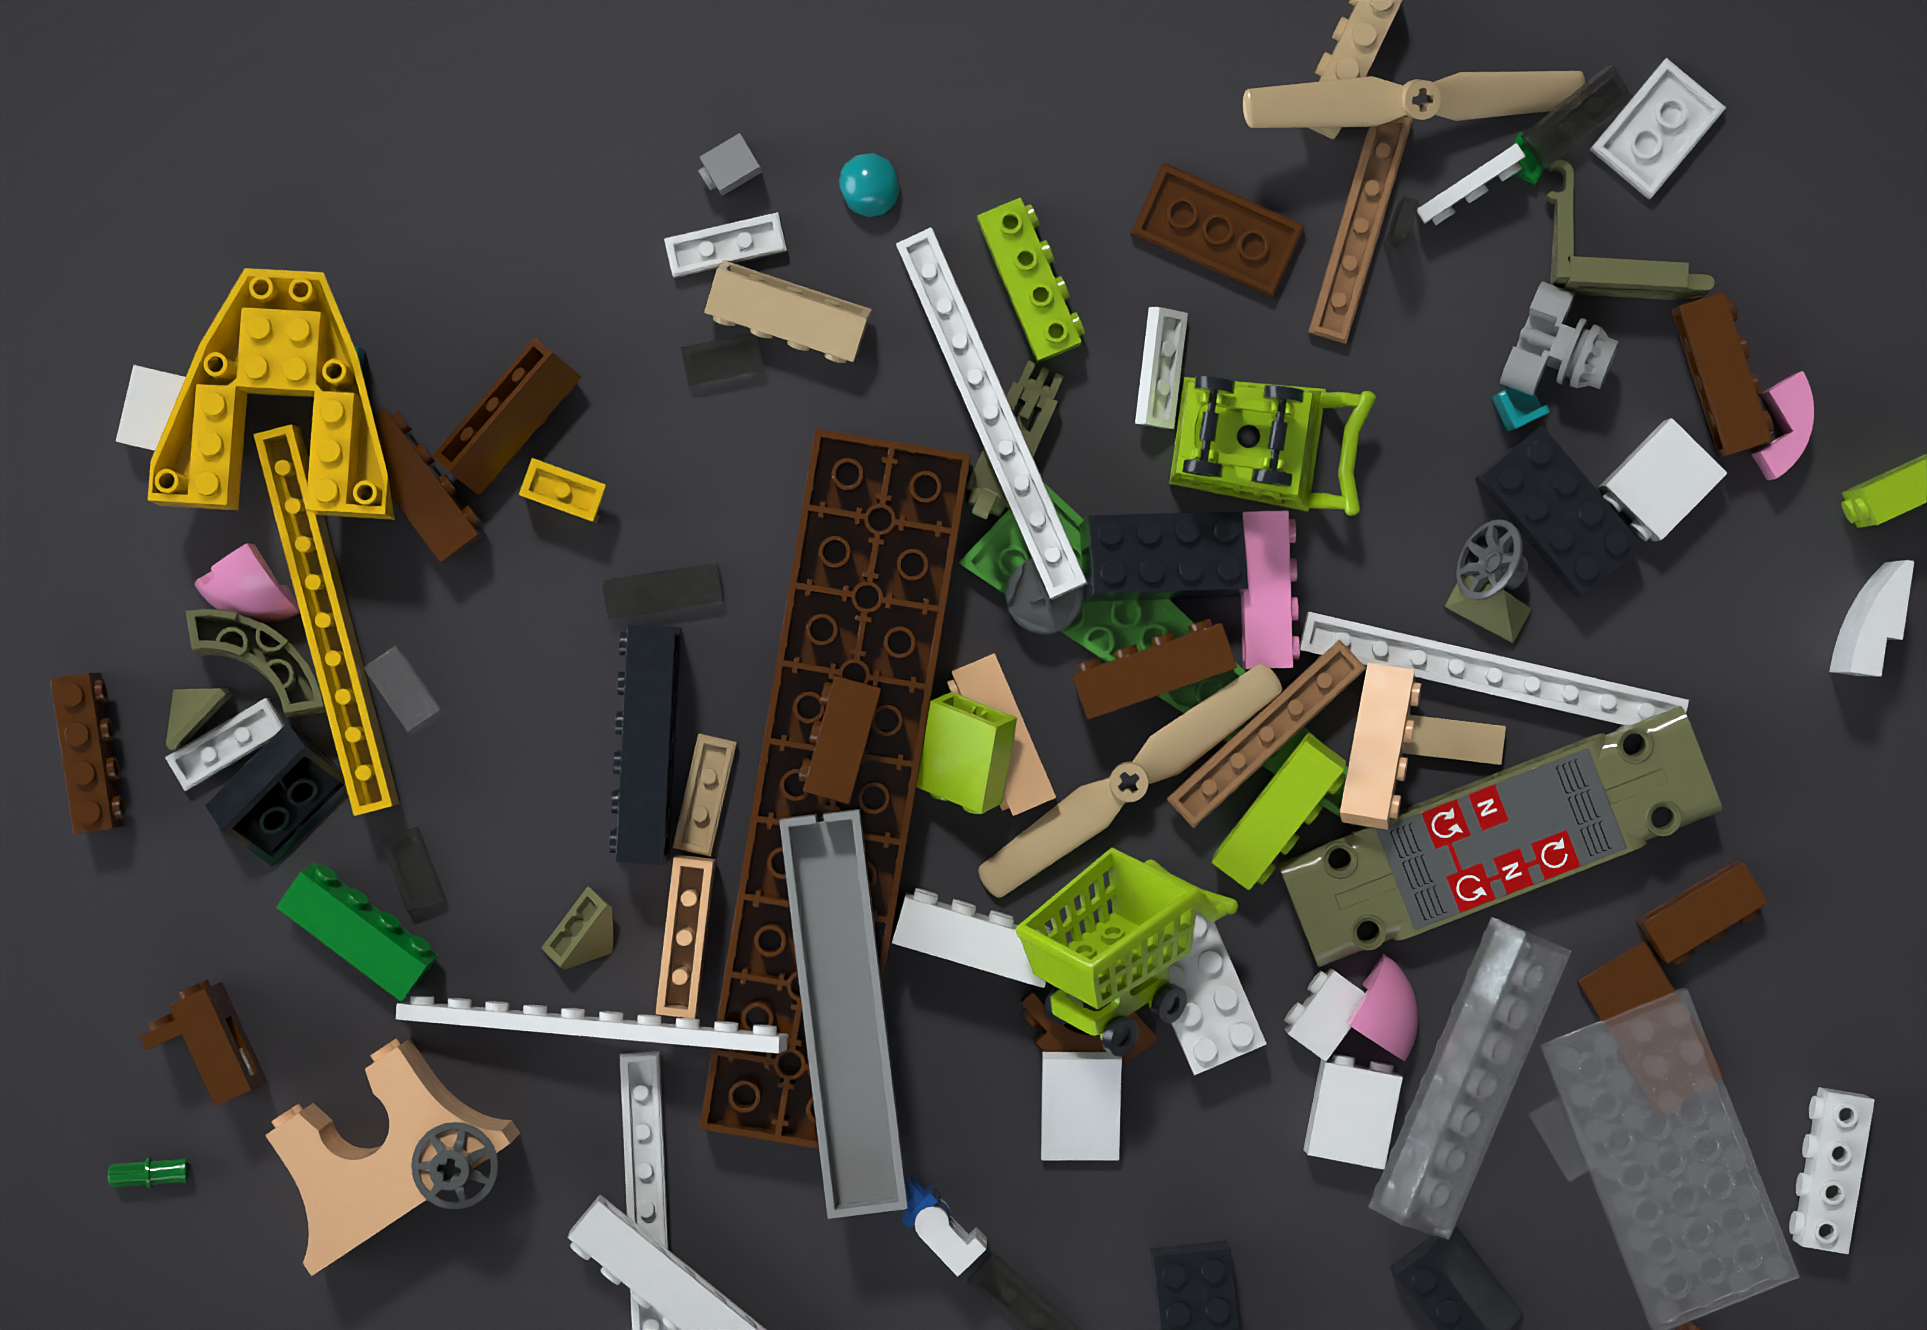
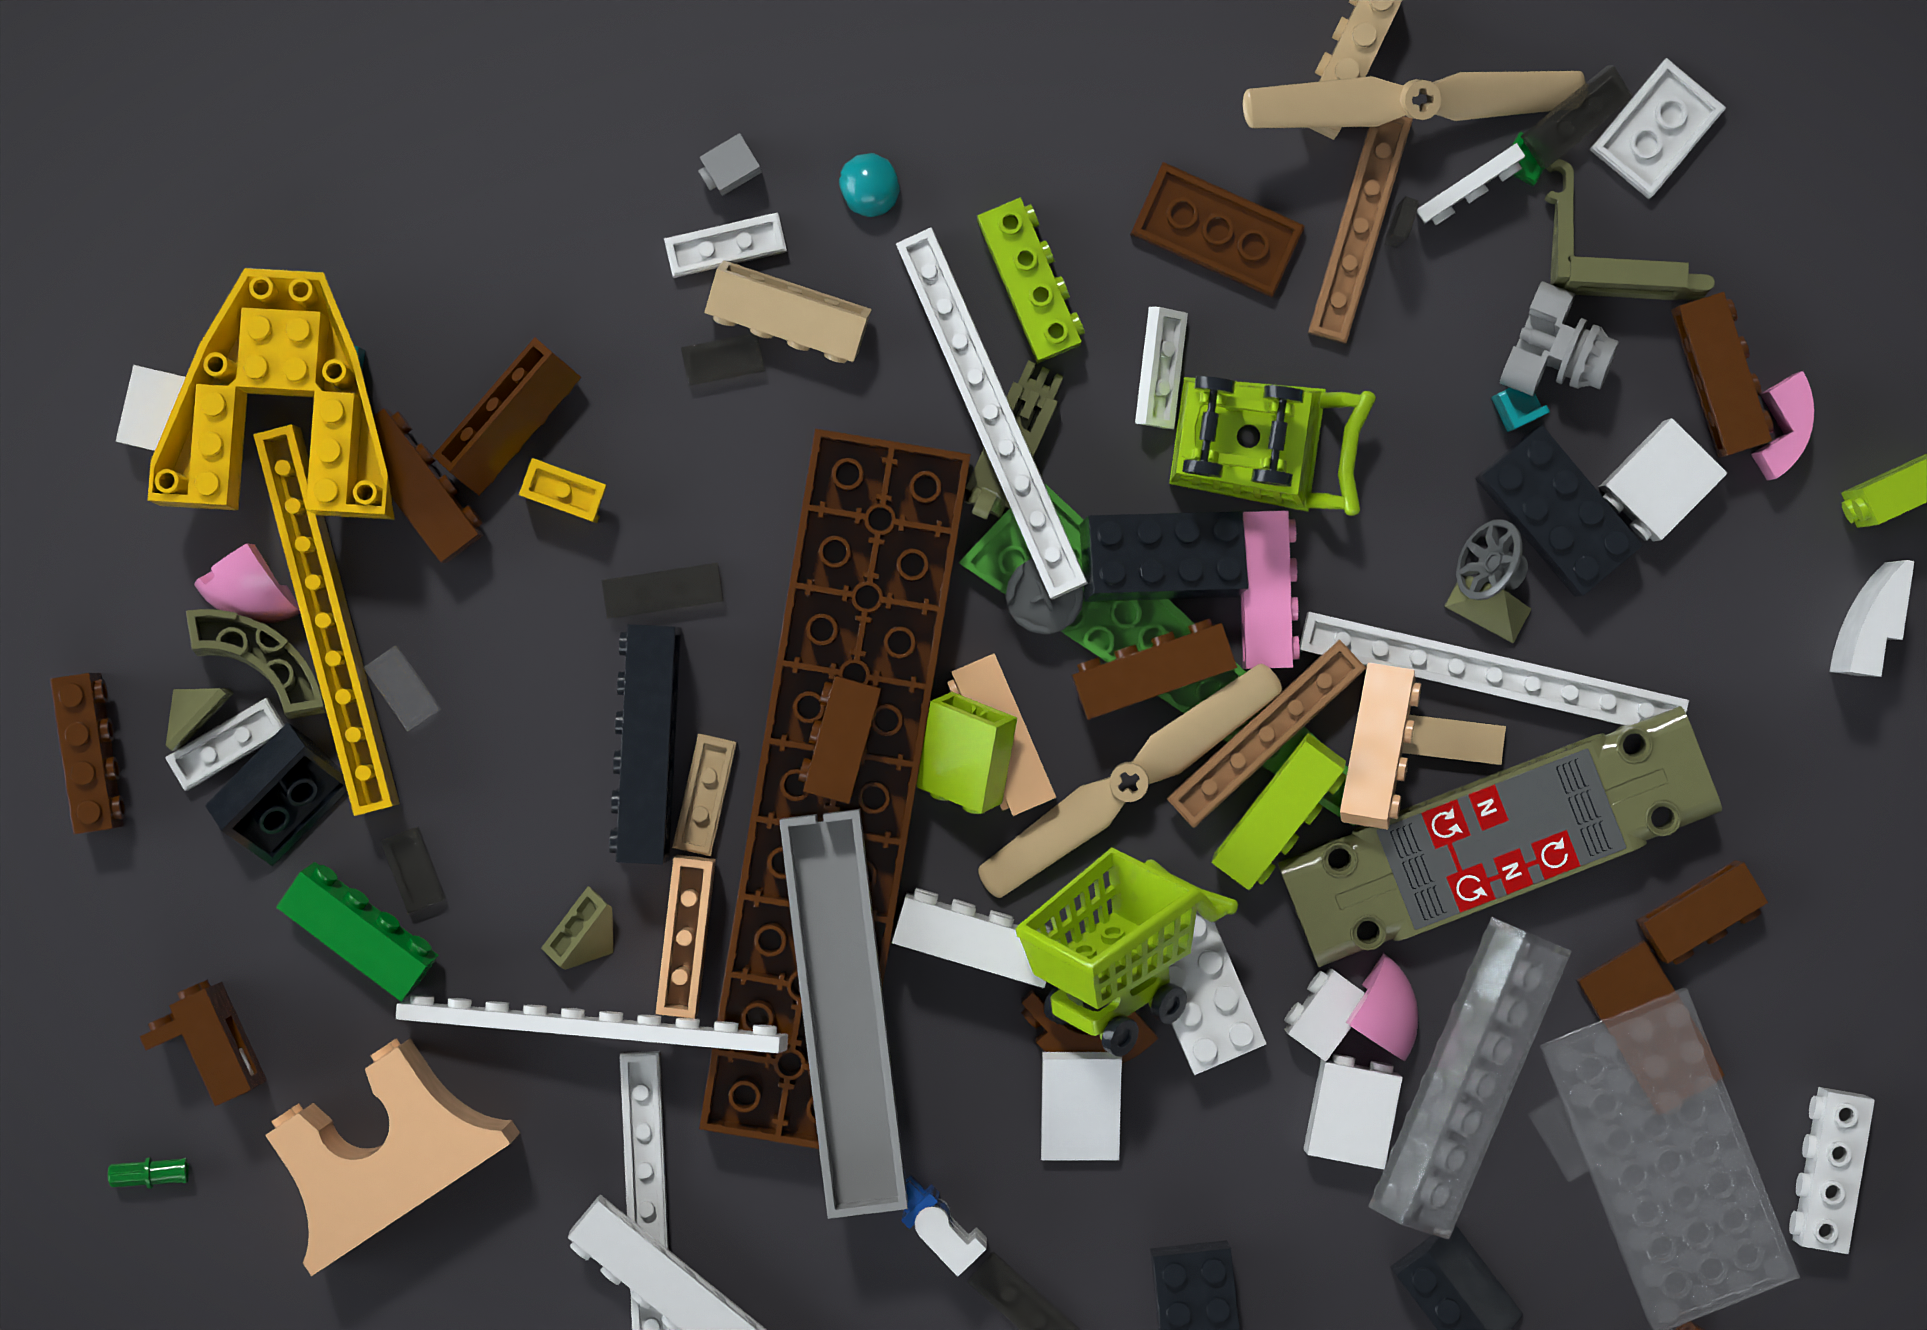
dark grey wheel [411,1122,499,1209] -> none

